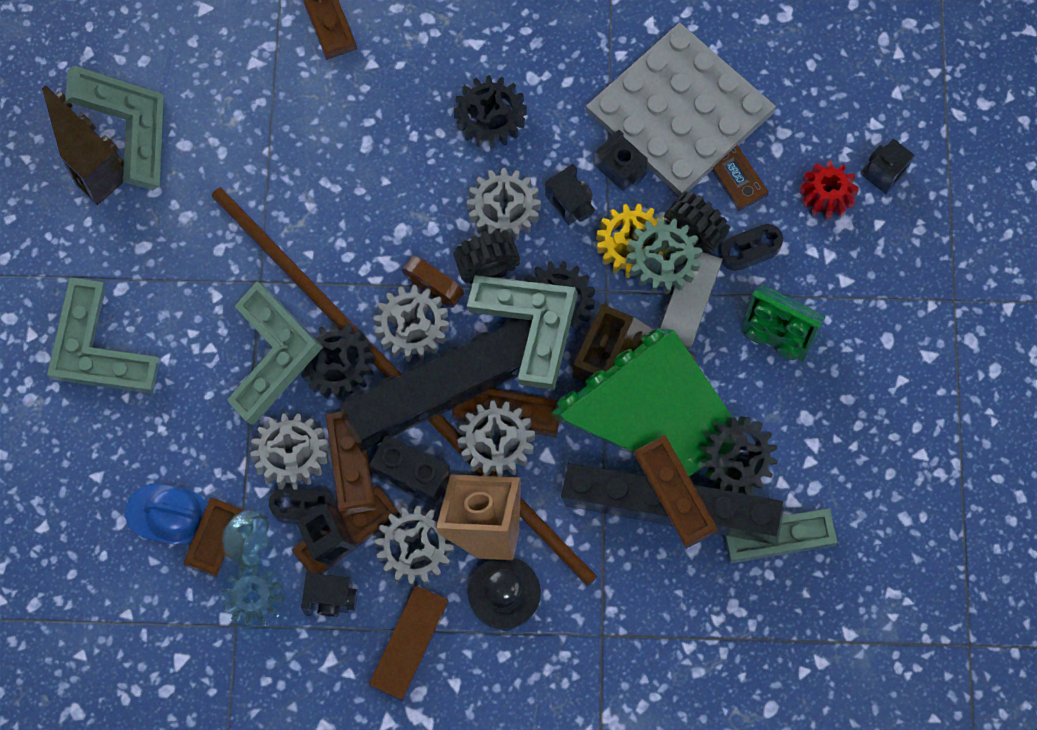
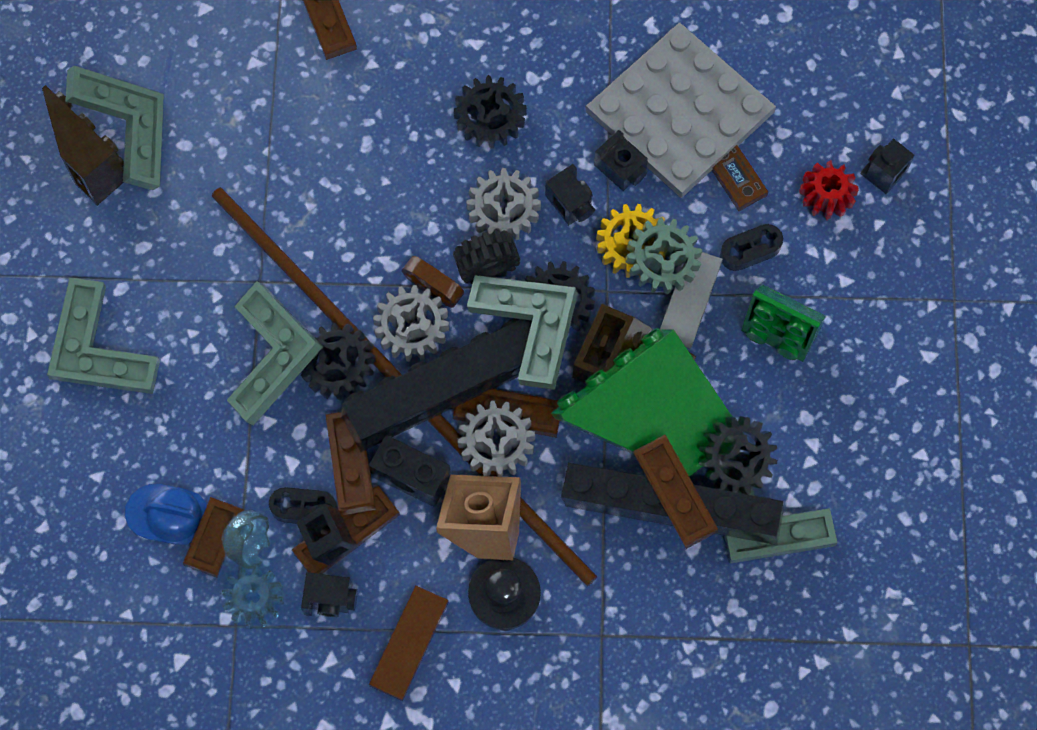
light grey gear [250,413,329,490] -> none
light grey gear [375,506,454,586] -> none
black tyre [664,191,730,254] -> none

